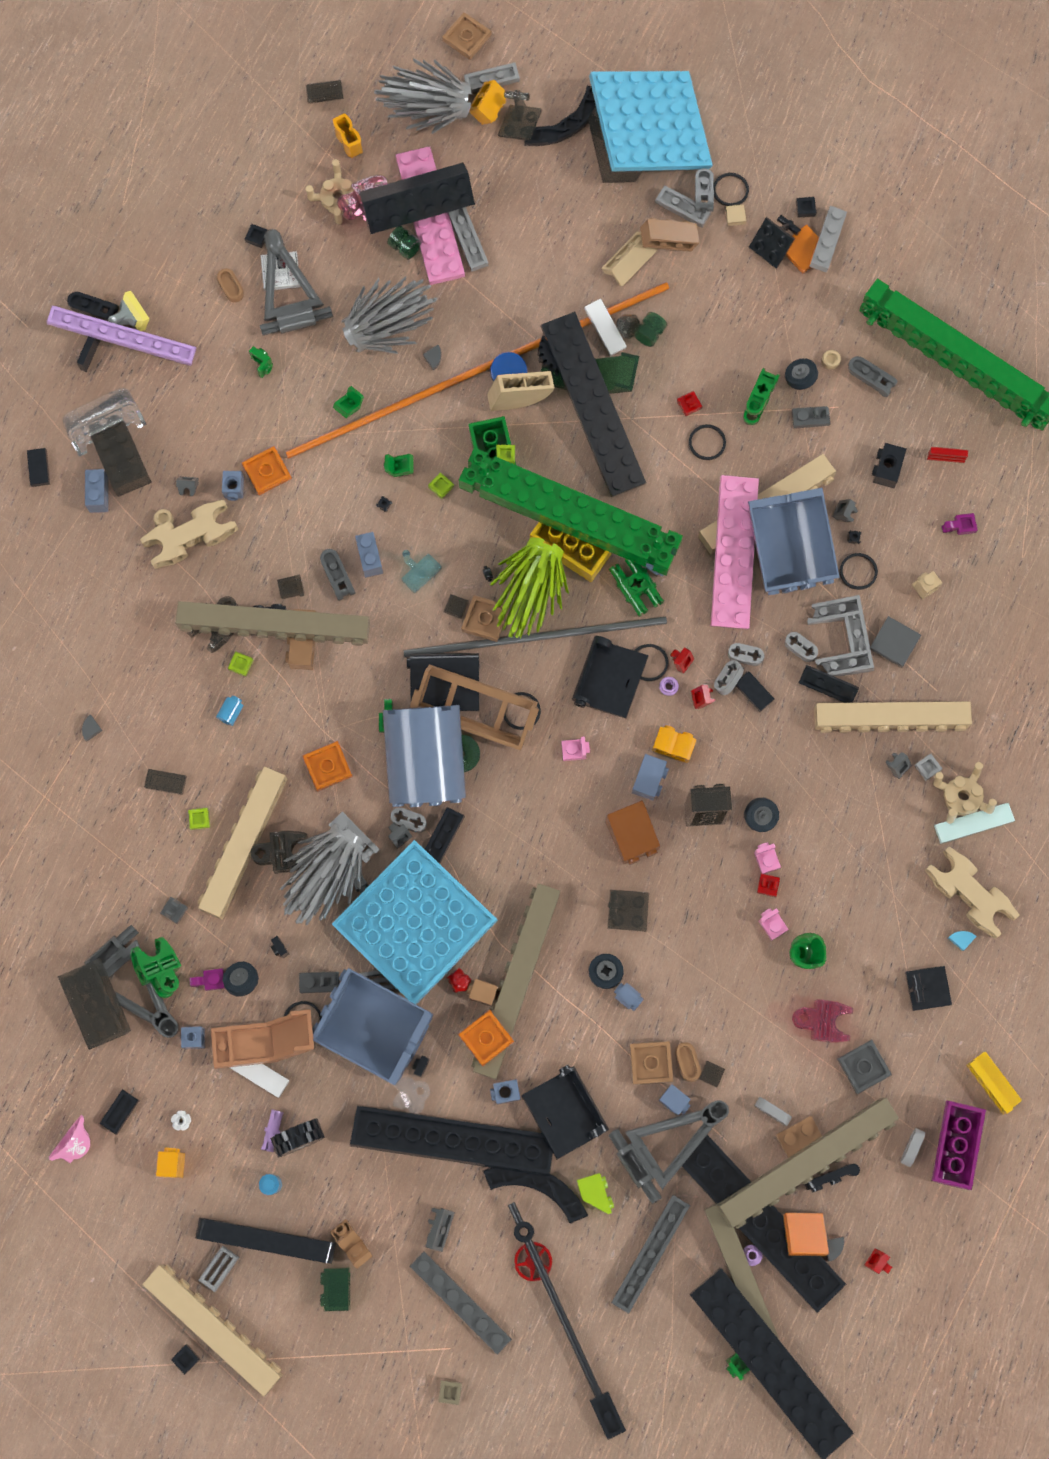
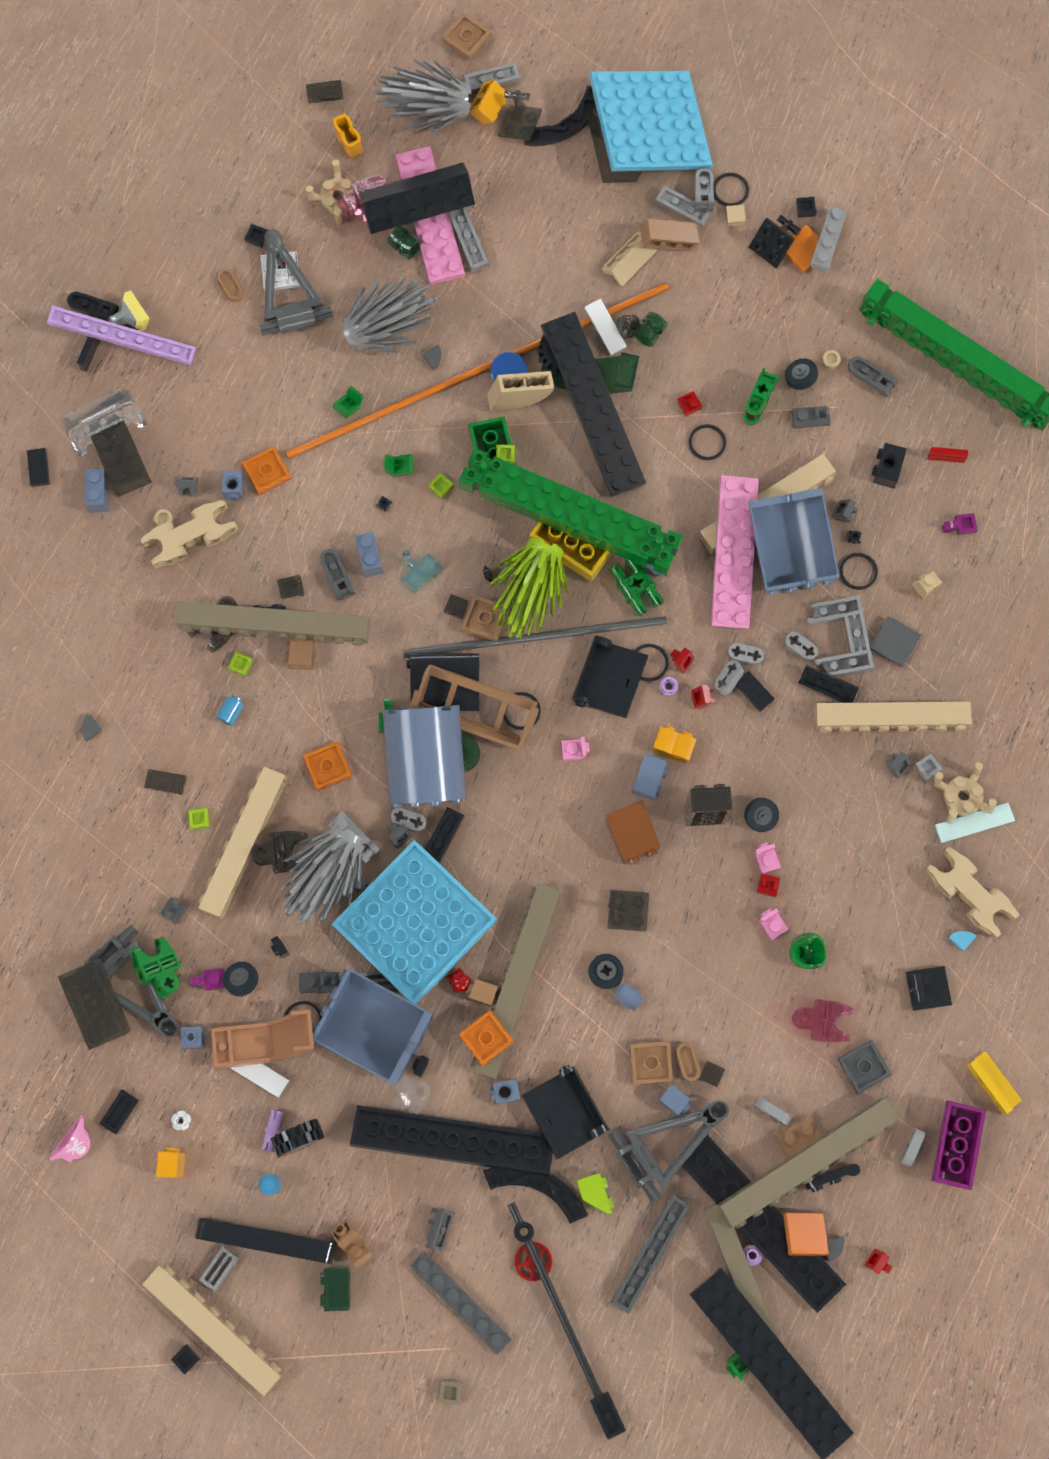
green bracket [249,346,273,378] -> none

